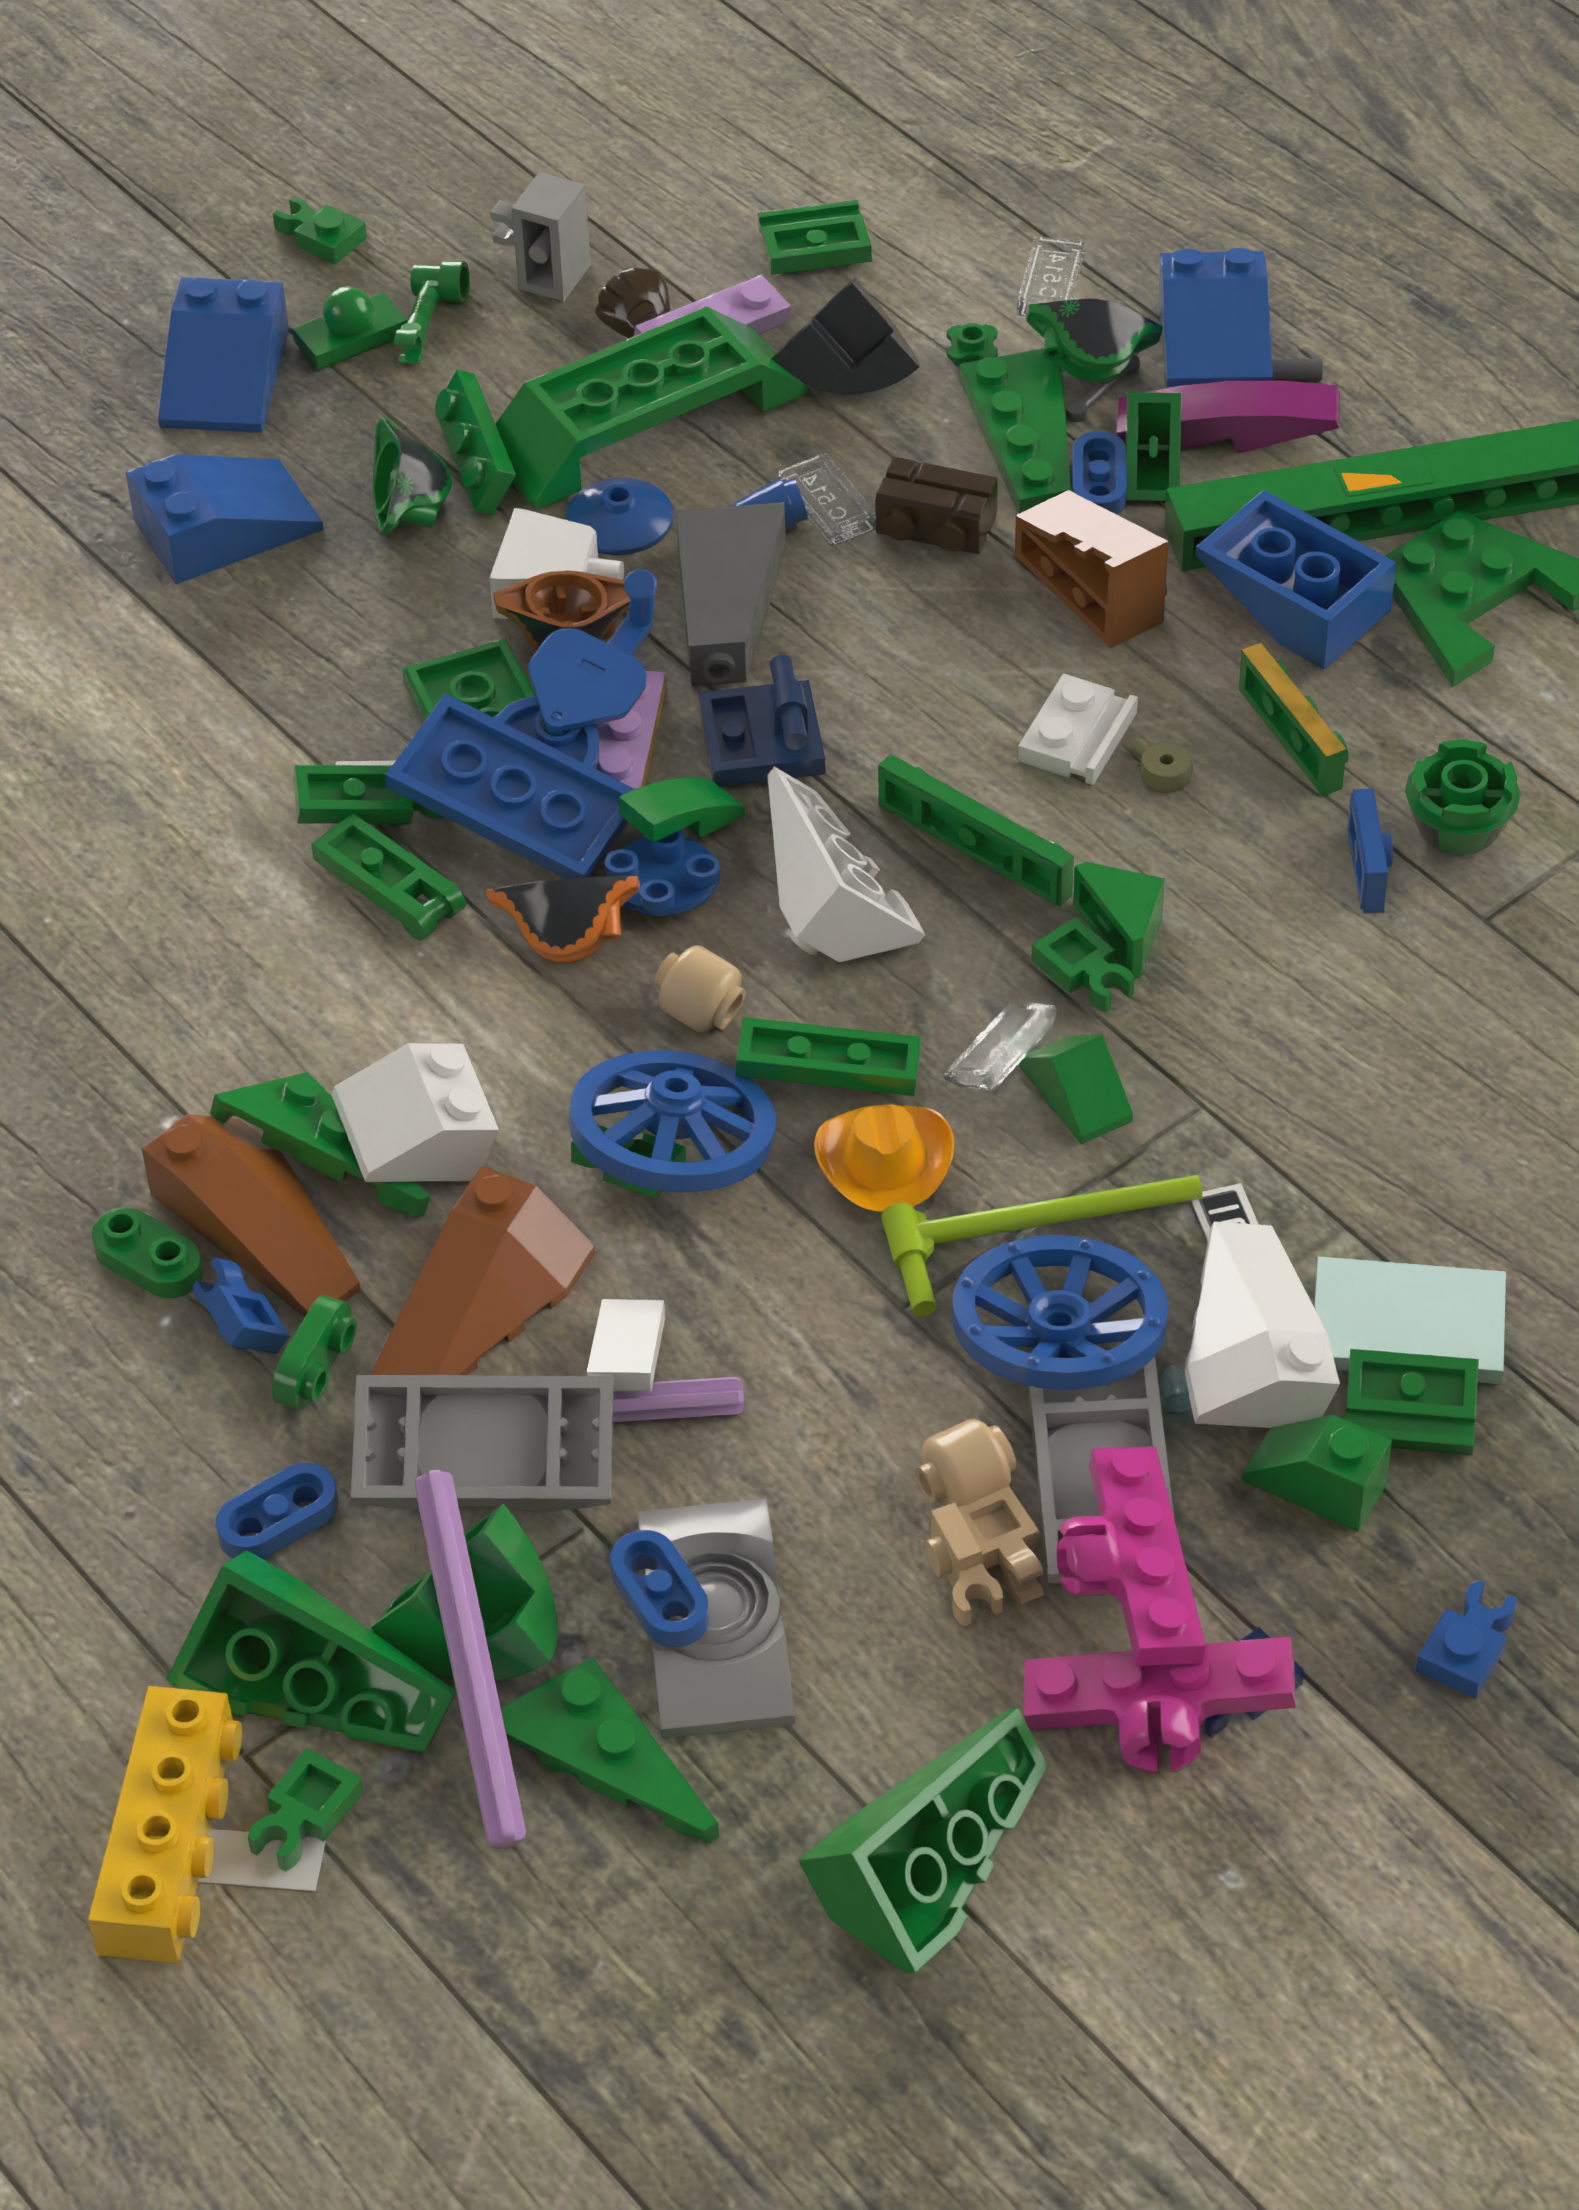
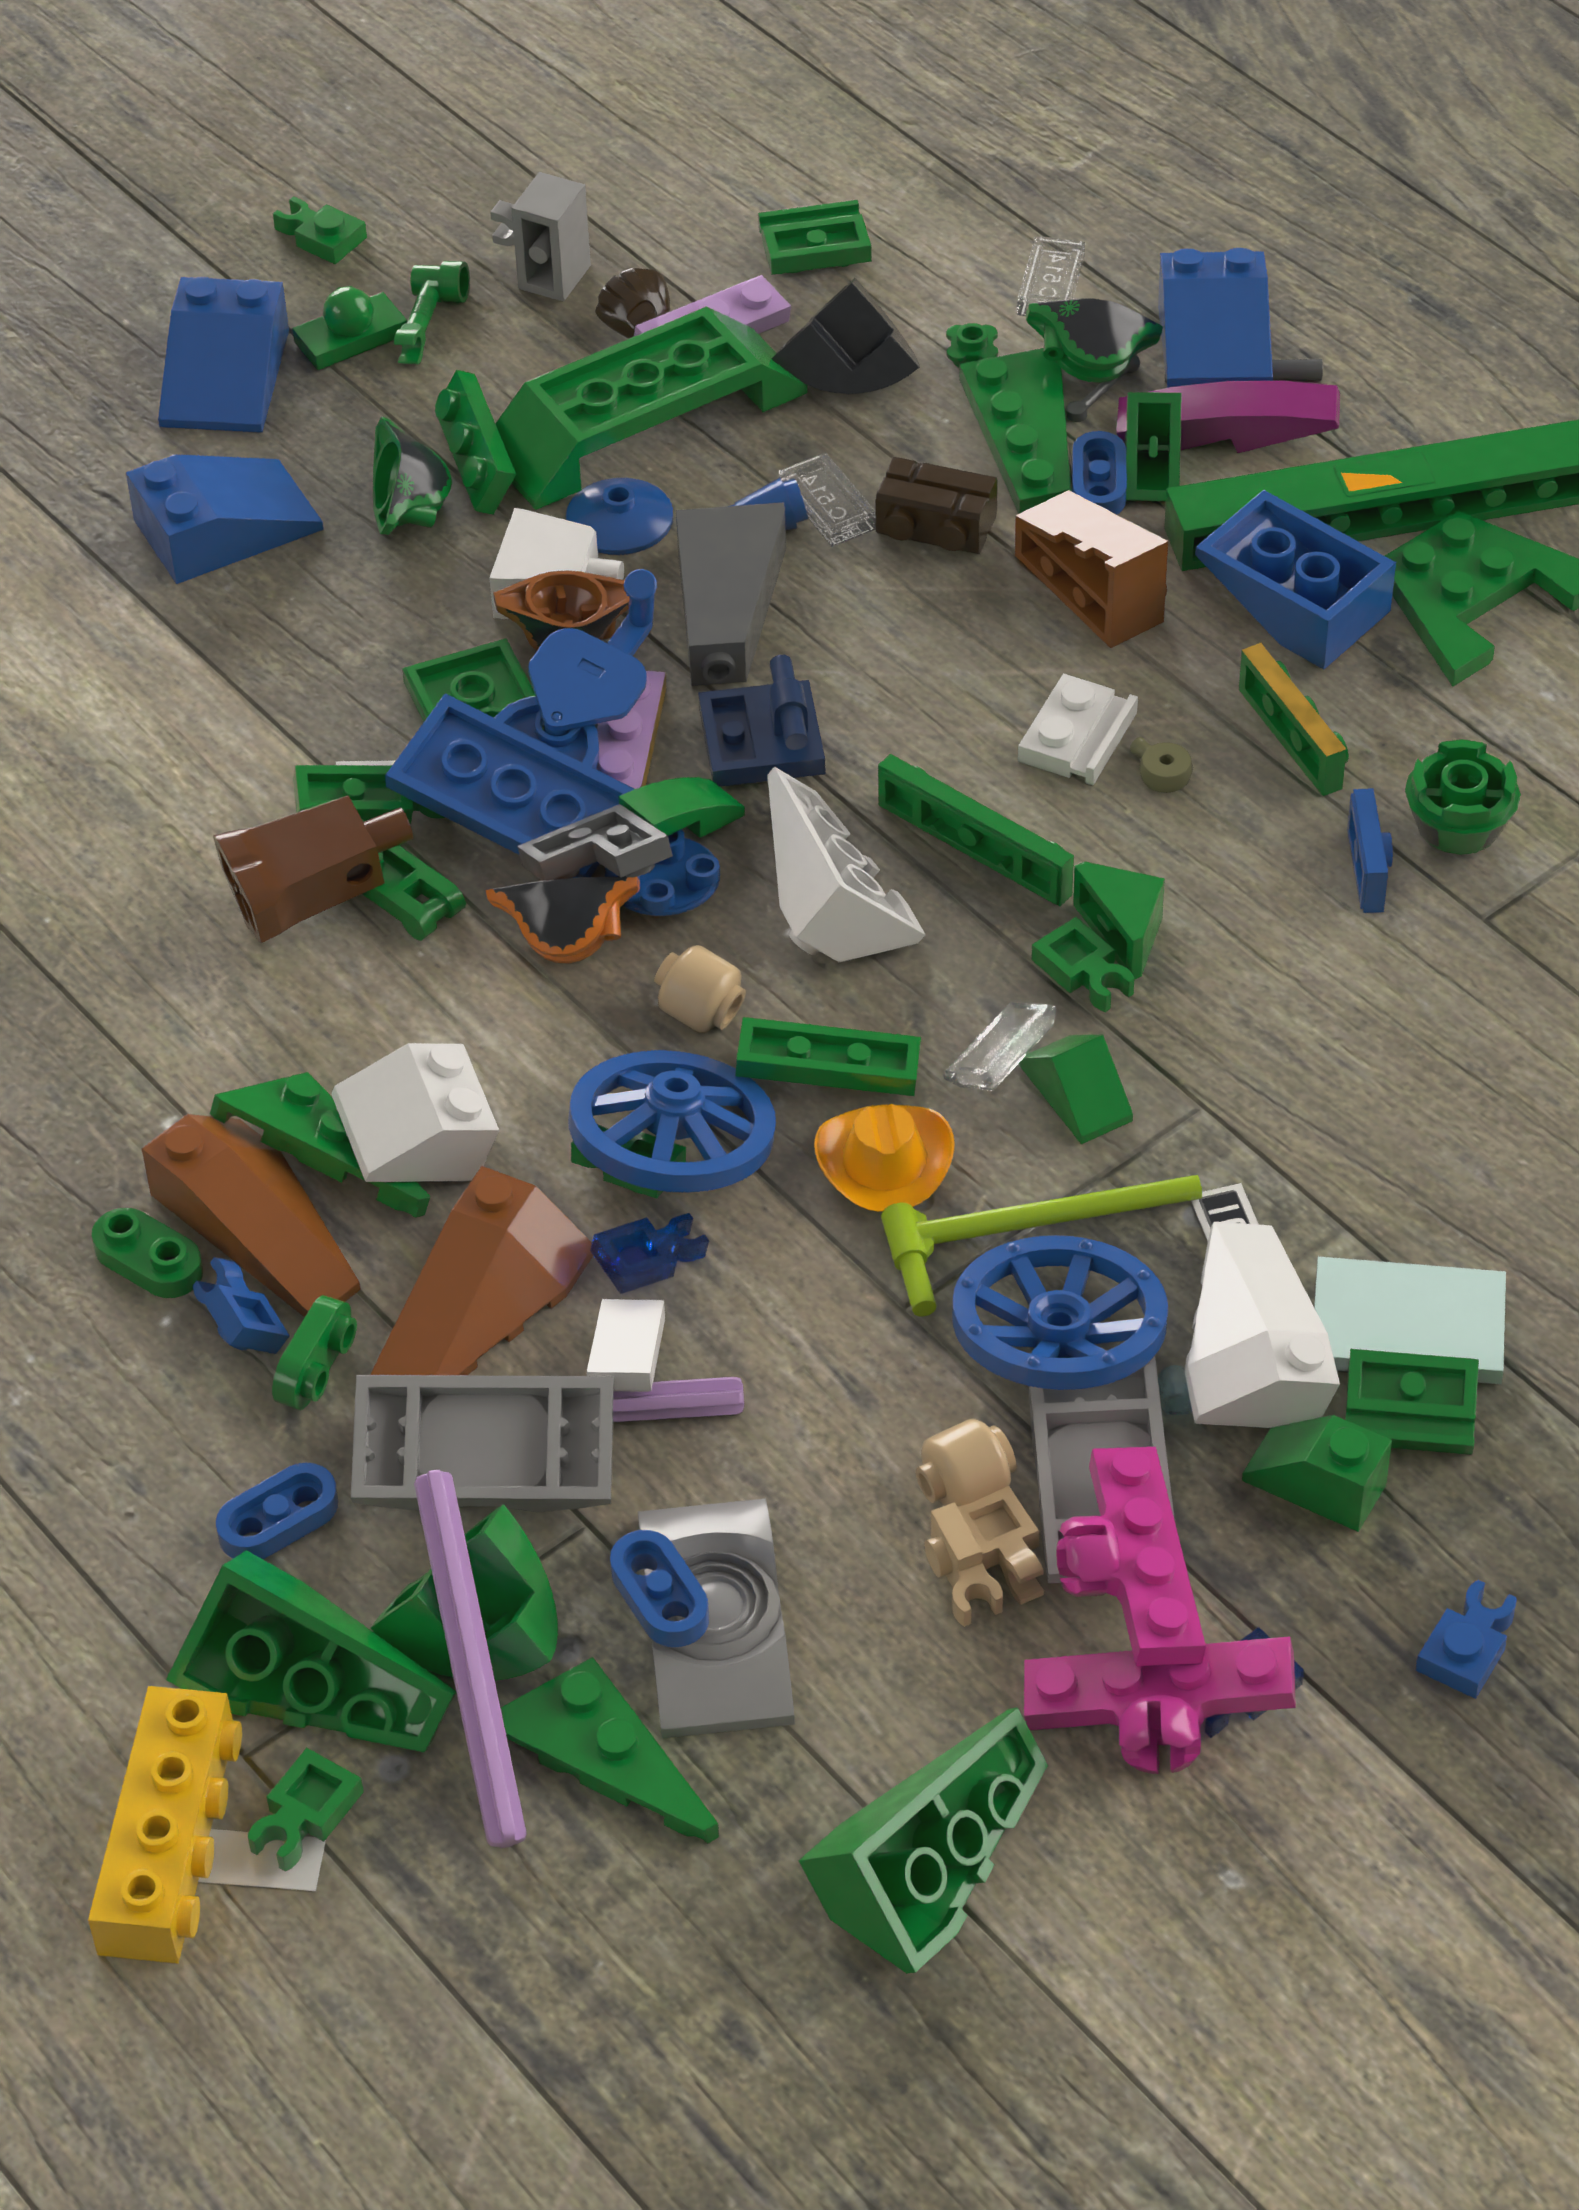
none -> reddish brown piece [213,795,414,943]
none -> dark grey plate [517,804,673,881]
none -> clear blue plate [590,1213,709,1294]

